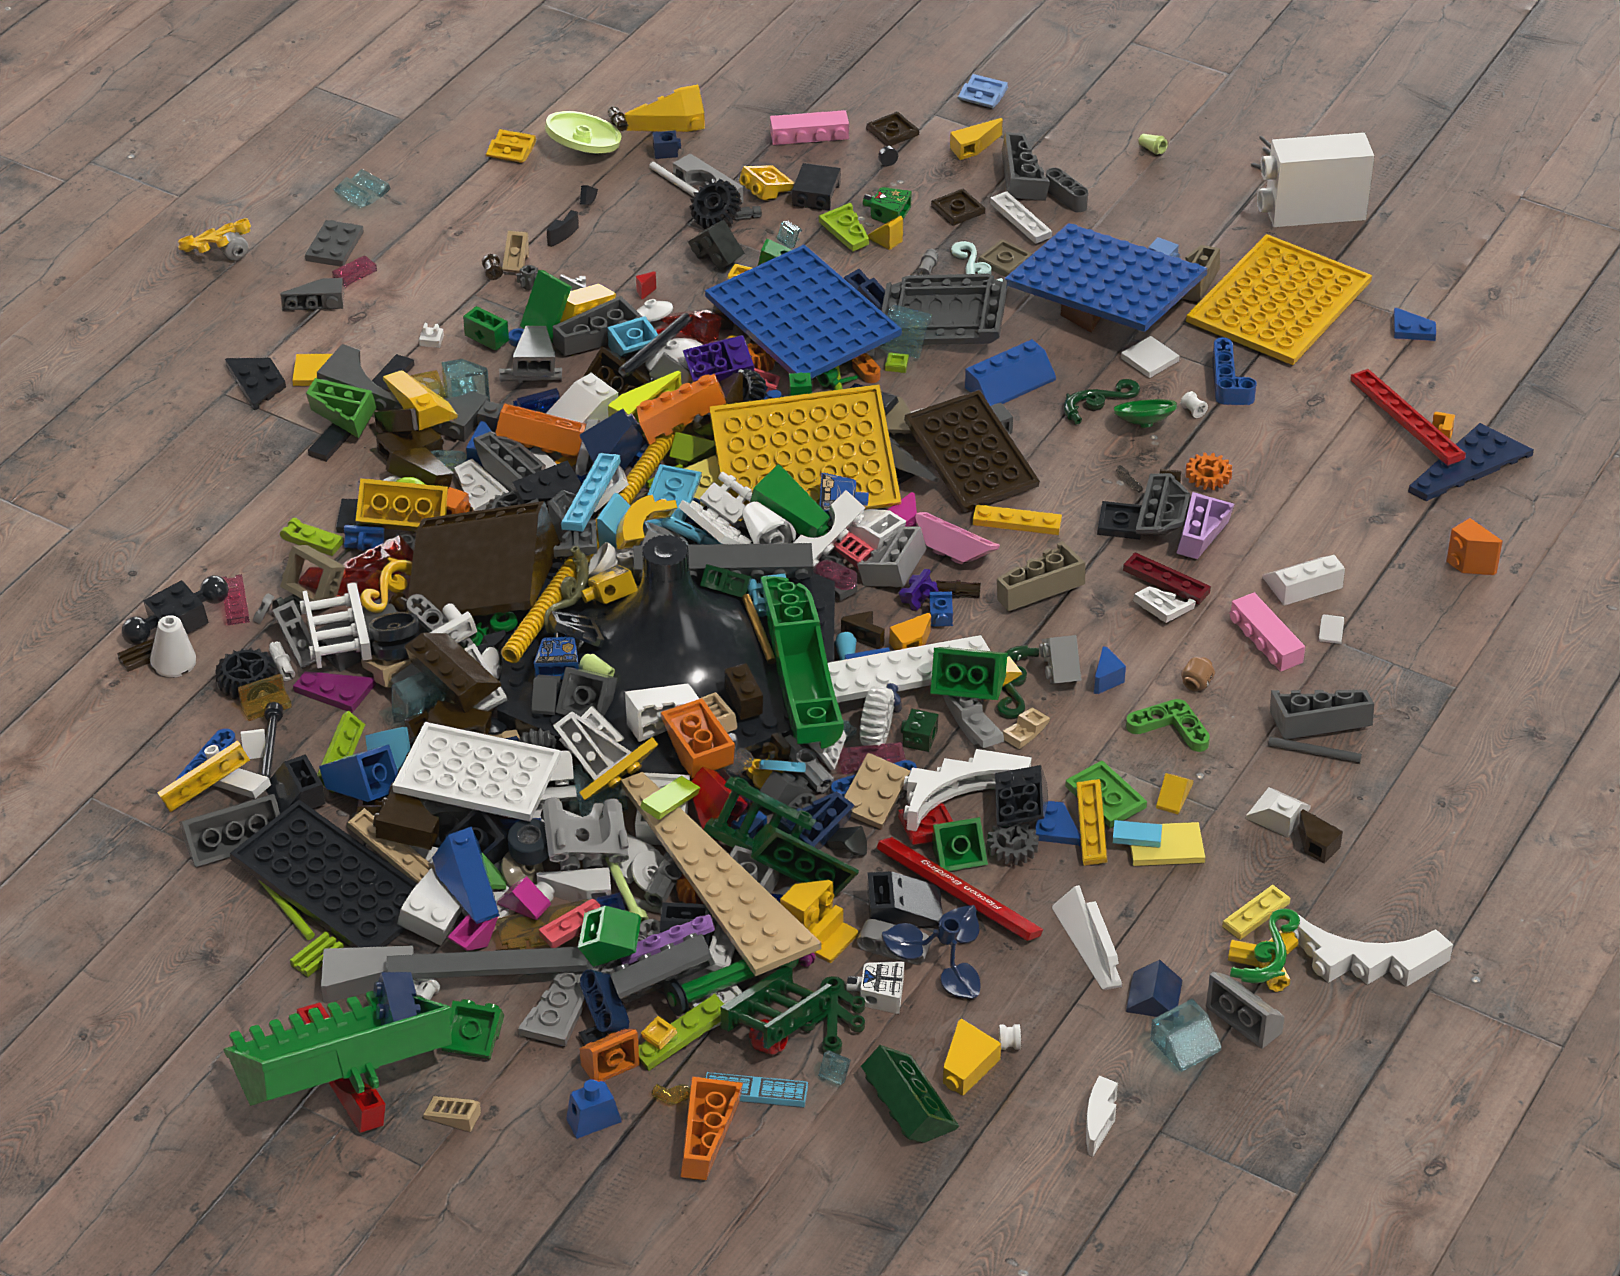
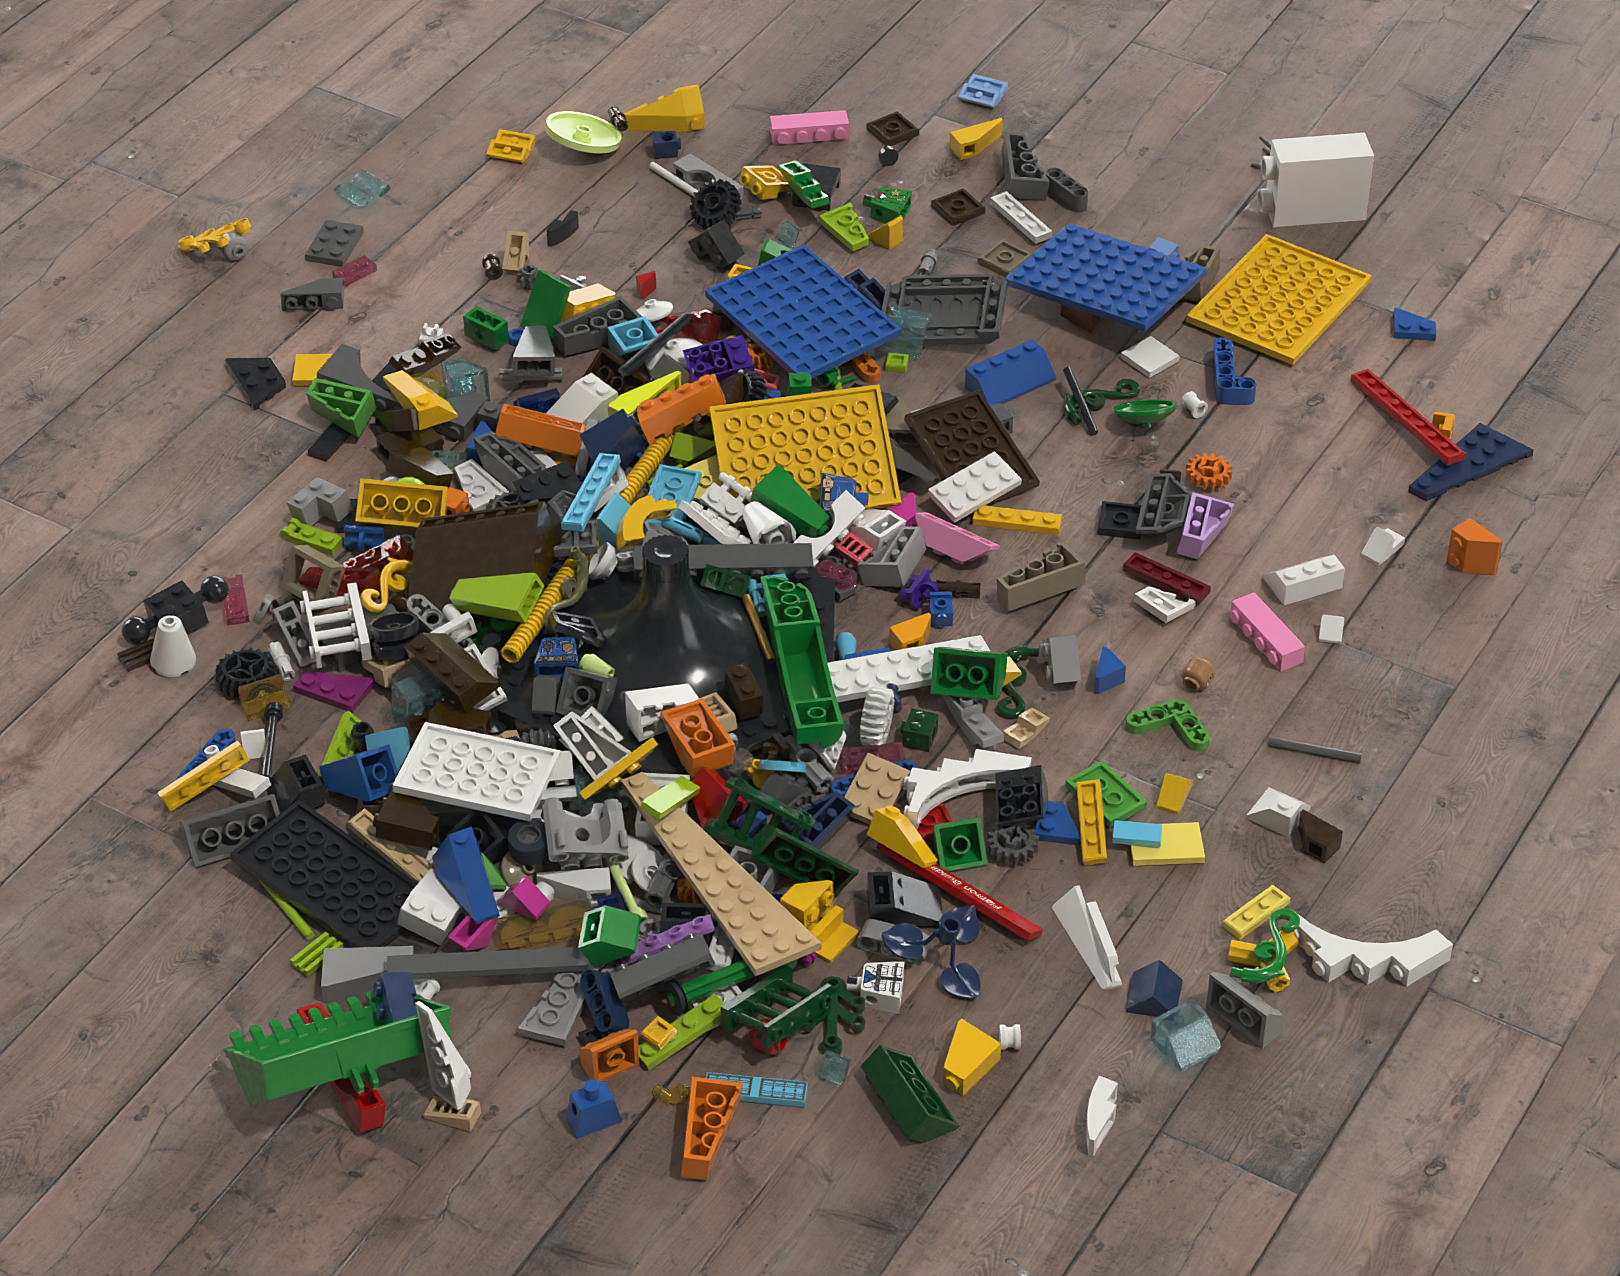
green plate [441,999,504,1059] -> none
coral plate [539,899,600,948] -> none
black tile [580,185,598,205] -> none
yellow torso [581,564,638,604] -> none
pearl dark grey tile [827,826,867,856] -> none
dark brown slope [841,611,885,649] -> none
light aqua plant [951,241,1009,287] -> none
clear smoke piece [1116,465,1143,493] -> none
yellowish green cone [1138,134,1168,155] -> none
dark grey wedge [1270,690,1374,739] -> none
none -> light grey brick [287,477,353,526]
none -> black cone [351,722,374,753]
none -> dark brown slope [389,333,461,377]
none -> white wedge [415,1001,471,1110]
none -> lime slope [449,573,544,623]
none -> green slope [778,161,830,209]
none -> yellow slope [867,806,937,868]
none -> white plate [927,451,1022,523]
none -> black bar [1063,367,1098,436]
none -> white slope [1361,527,1405,566]

